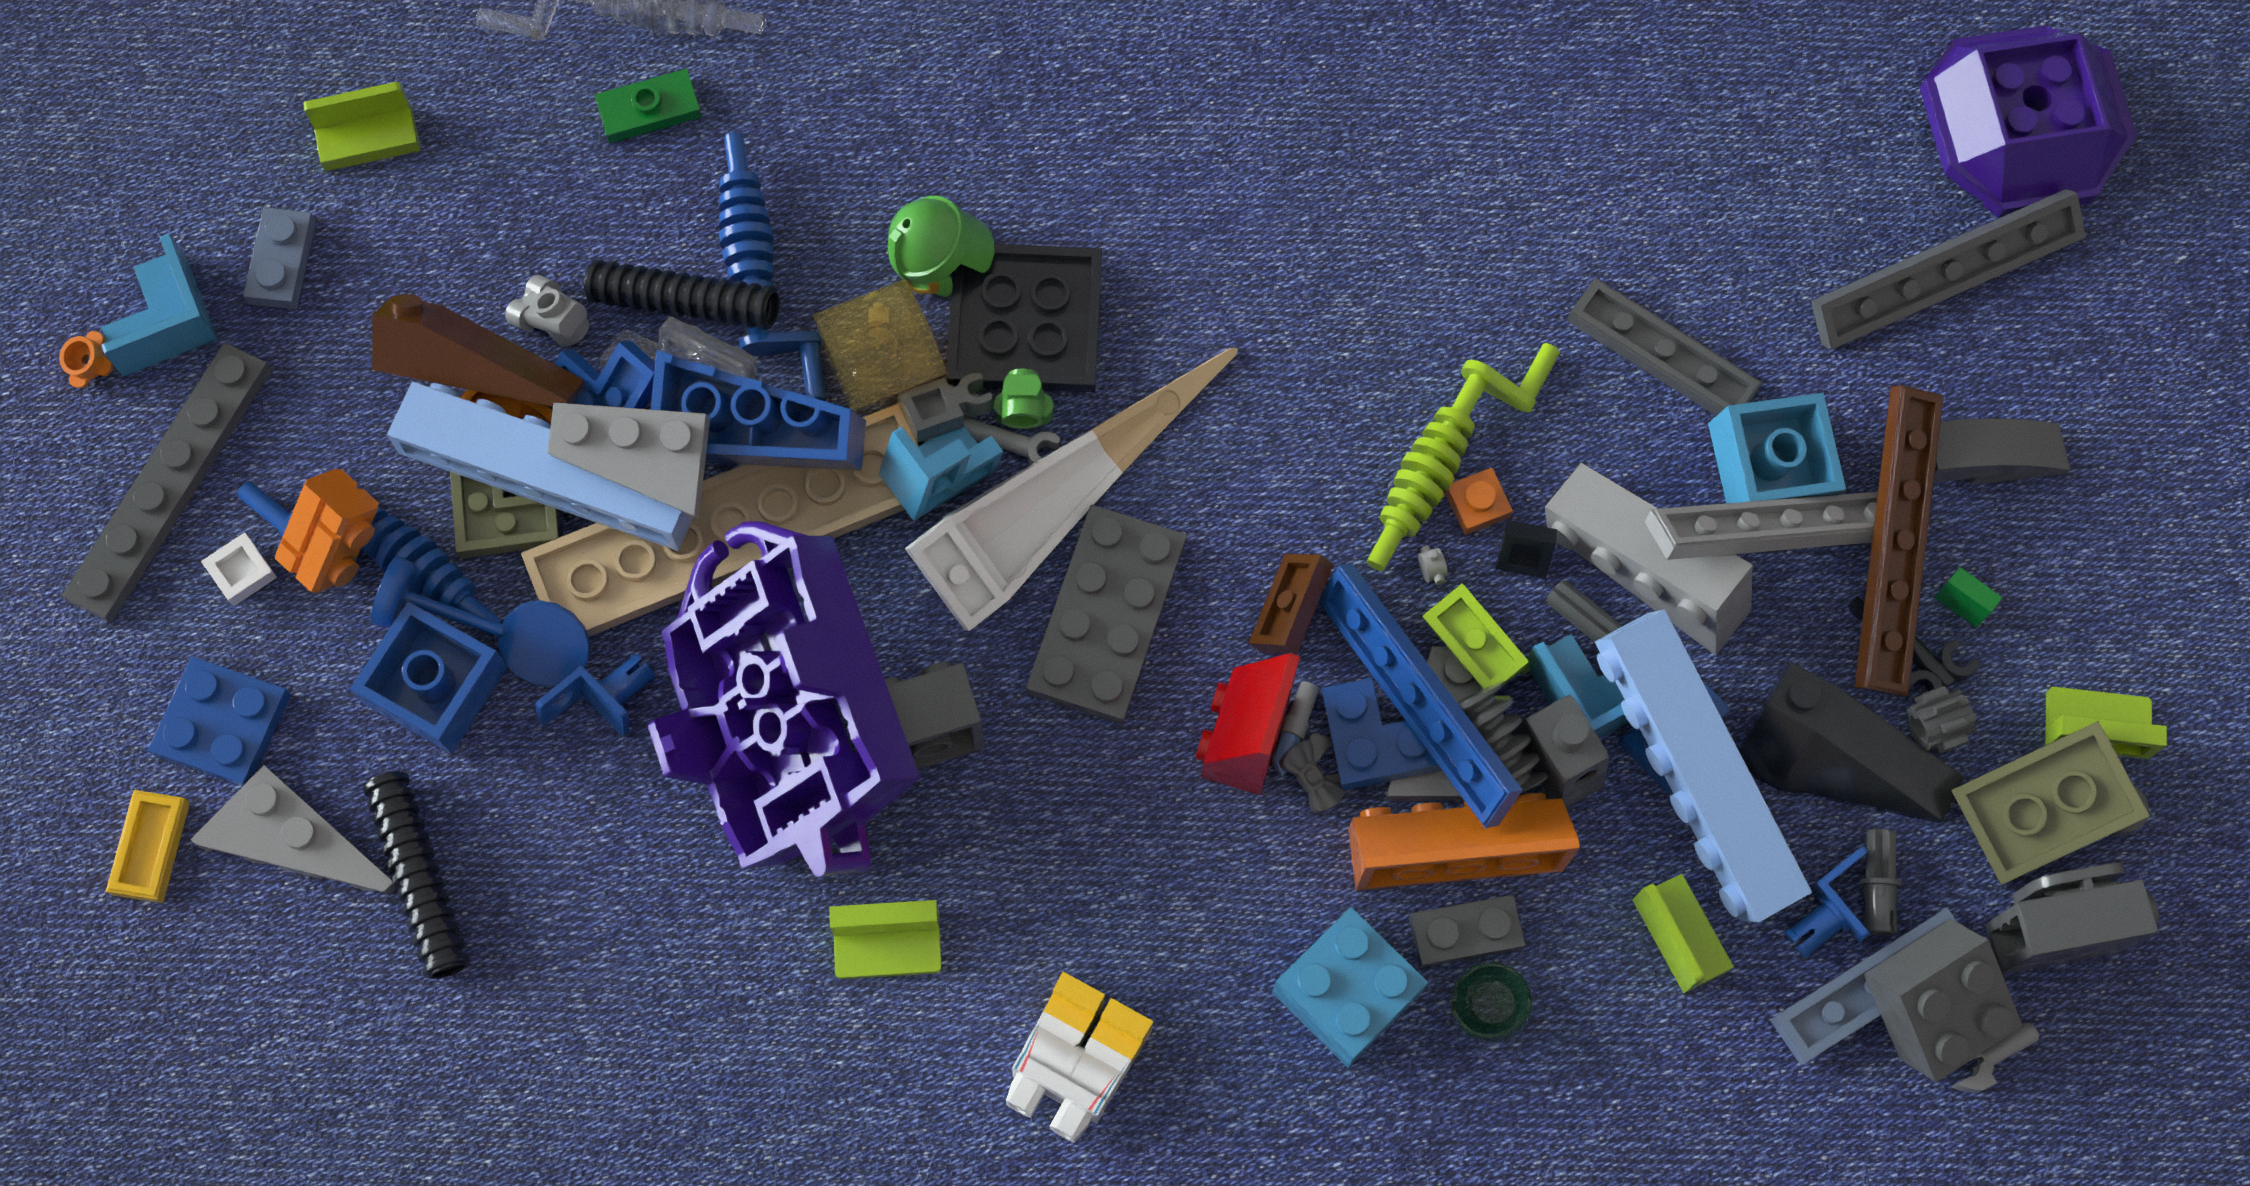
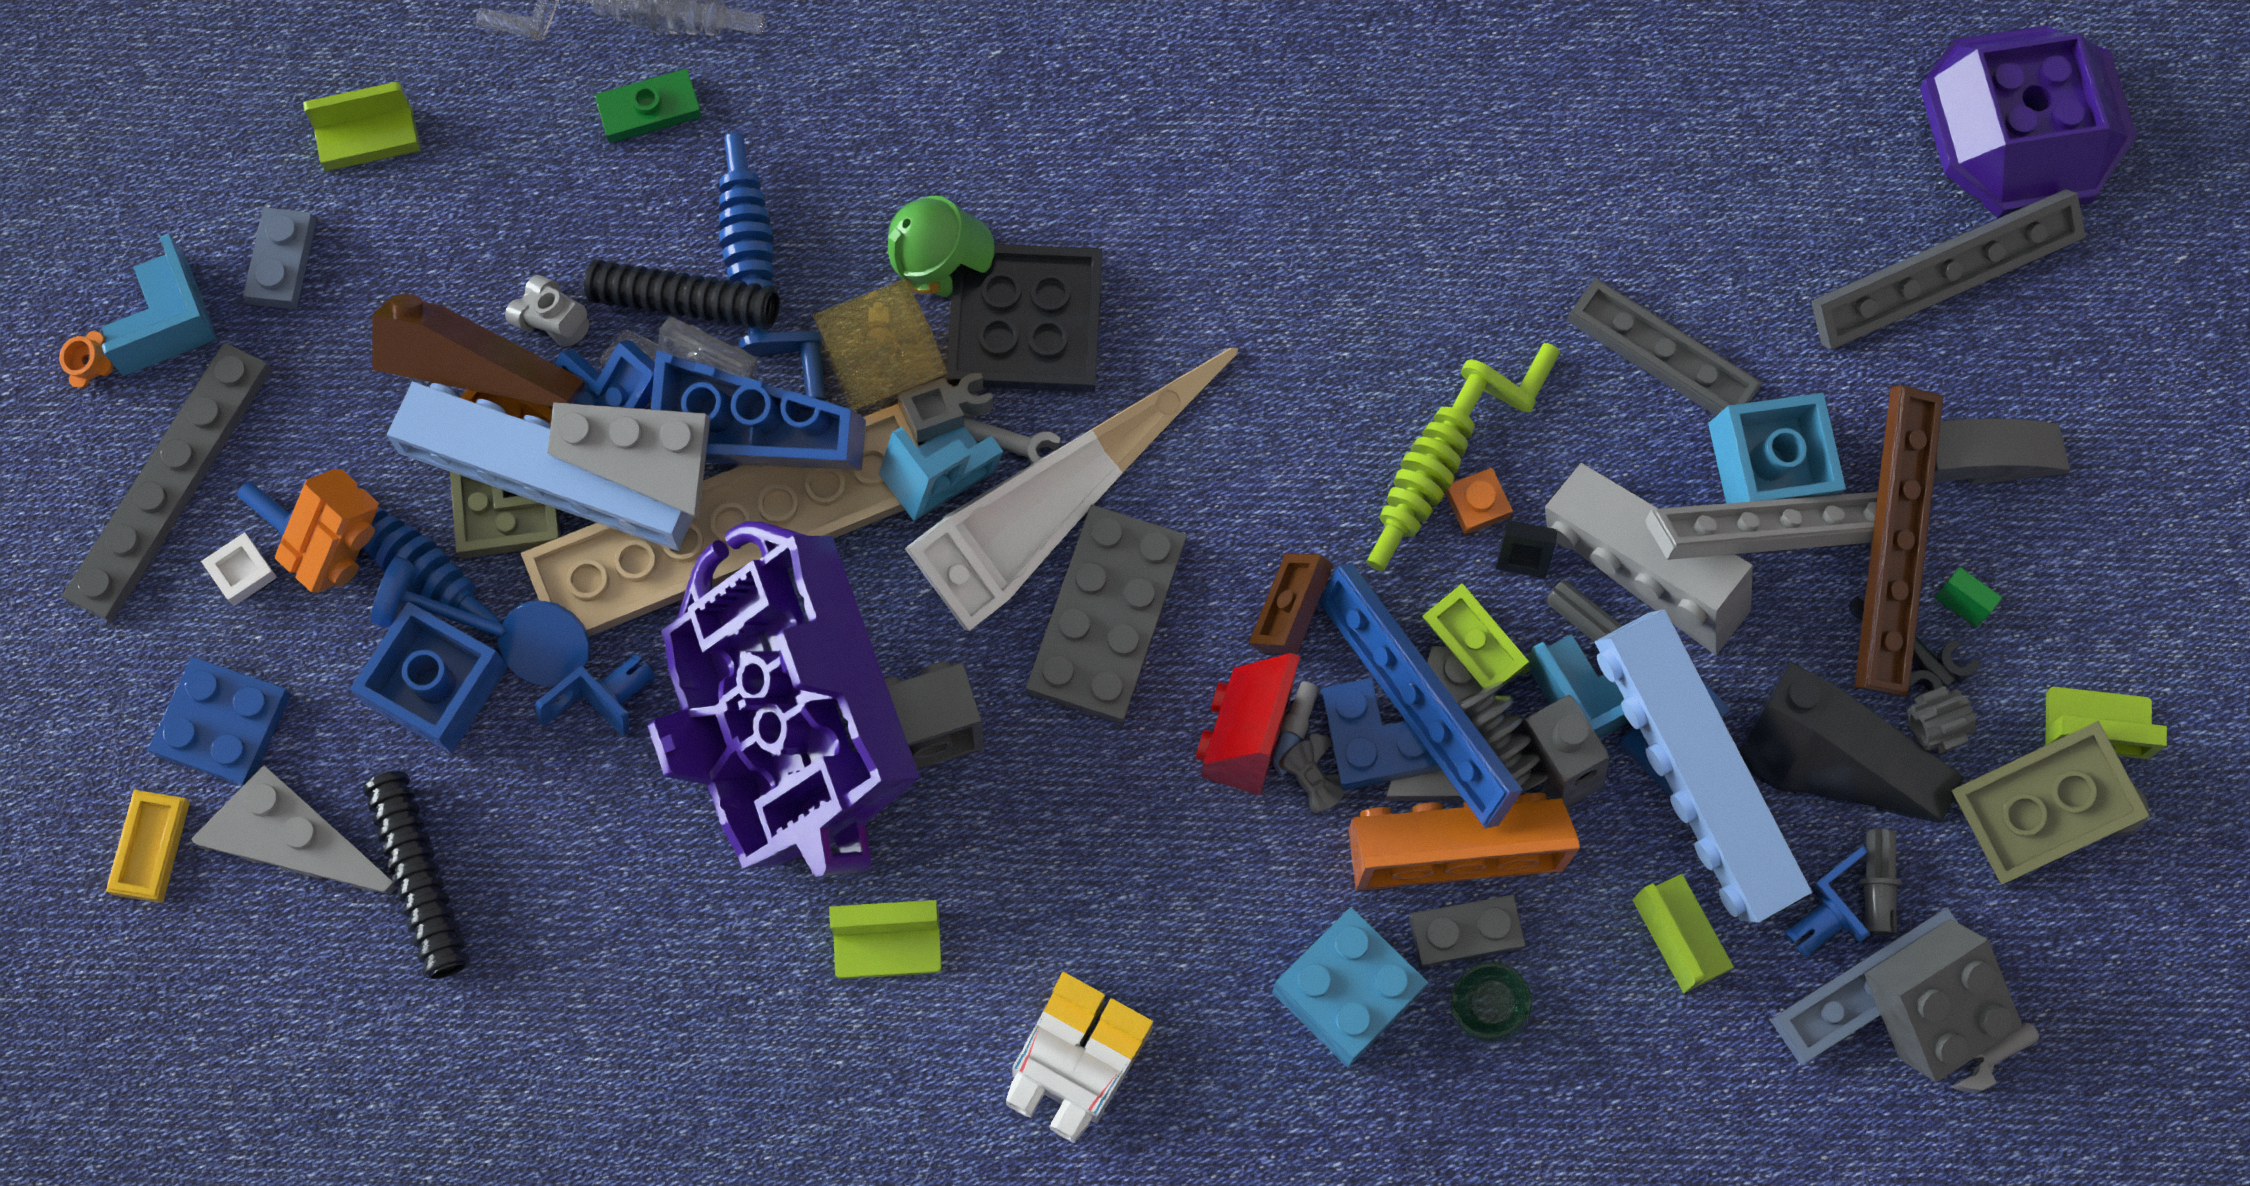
bright green plate [994,369,1054,429] -> none
light grey piece [1418,545,1448,585] -> none
dark grey brick [1985,862,2159,975] -> none

